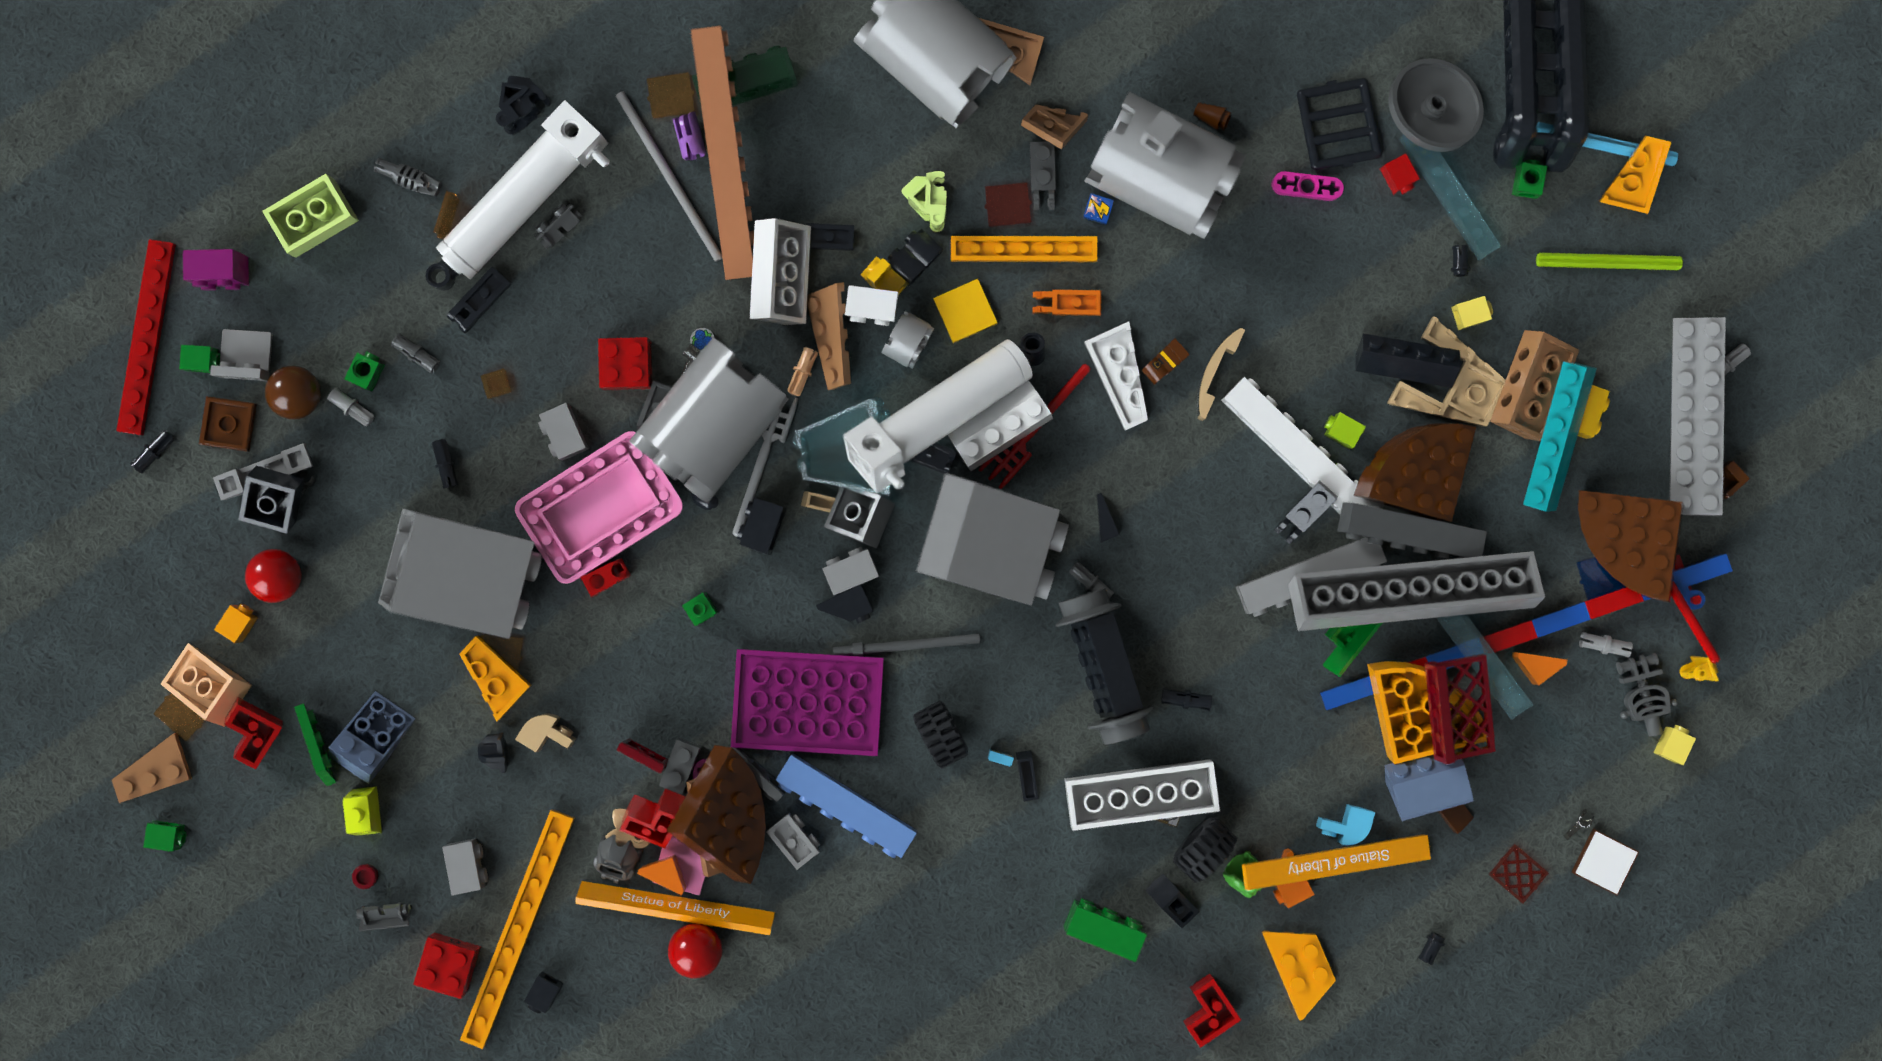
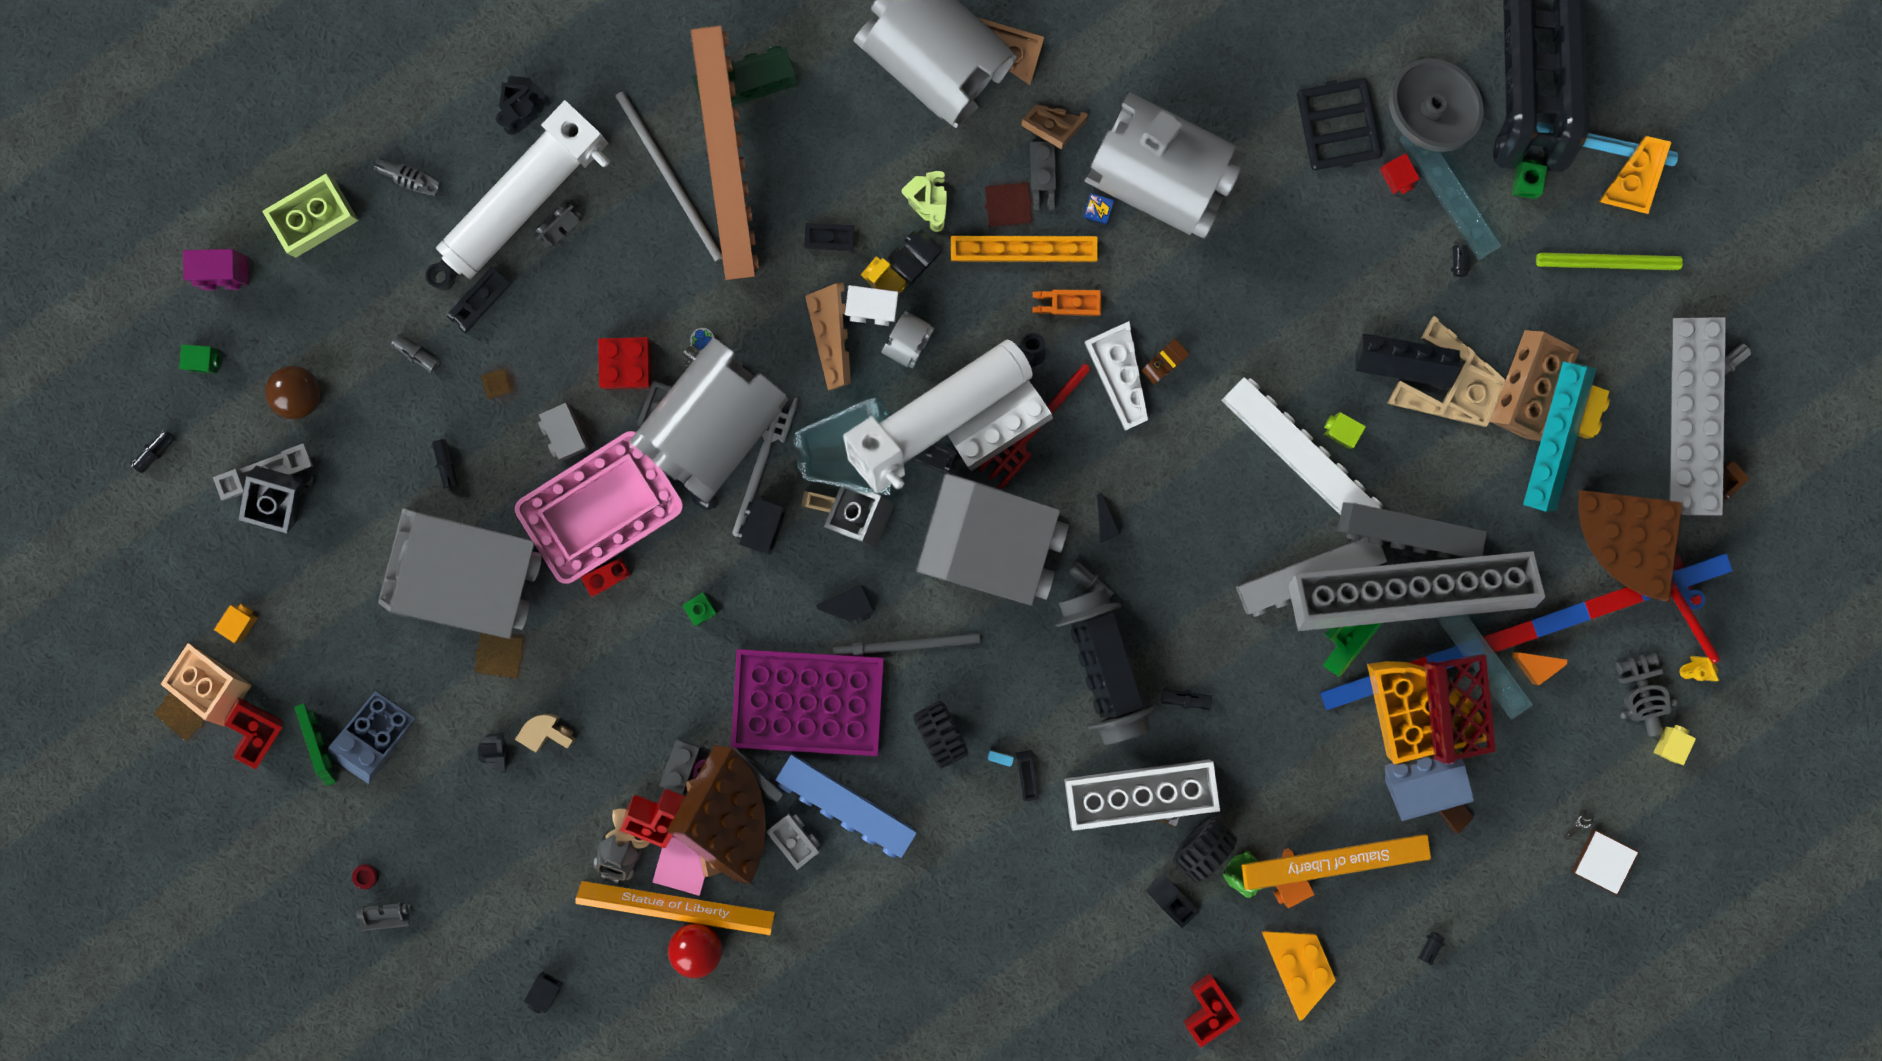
medium nougat wing [112,733,192,803] -> none
red plate [116,239,176,436] -> none
green brick [143,820,187,852] -> none
reddish brown tile [199,396,257,452] -> none
light grey bracket [210,329,272,381] -> none
red piece [245,549,301,603] -> none
light grey axle [327,387,374,427] -> none
neon yellow torso [343,786,382,836] -> none
green brick [344,351,385,392] -> none
red brick [413,932,481,999] -> none
clear orange piece [433,191,460,239] -> none
light grey brick [442,838,488,895] -> none
light orange wing [459,635,531,721] -> none
light orange plate [460,809,575,1049] -> none
dark red tile [616,738,669,773] -> none
orange slope [637,854,687,895] -> none
clear orange piece [647,72,695,119] -> none
medium lavender arm [672,111,706,160] -> none
white brick [750,218,811,325] -> none
light nougat axle [787,347,818,396] -> none
light grey brick [822,547,879,595] -> none
yellow tile [933,279,998,343] -> none
green brick [1063,898,1147,962] -> none
reddish brown cone [1193,102,1232,131] -> none
tan slope [1196,328,1245,421] -> none
dark pink beam [1272,171,1344,201] -> none
hinge [1274,481,1338,544] -> none
medium azure brick [1316,804,1375,845] -> none
reddish brown brick [1353,423,1476,522] -> none
light yellow brick [1451,296,1493,330] -> none
clear red window [1488,844,1549,904] -> none
clear blue piece [1576,557,1626,600] -> none
light grey pin [1579,632,1633,658] -> none

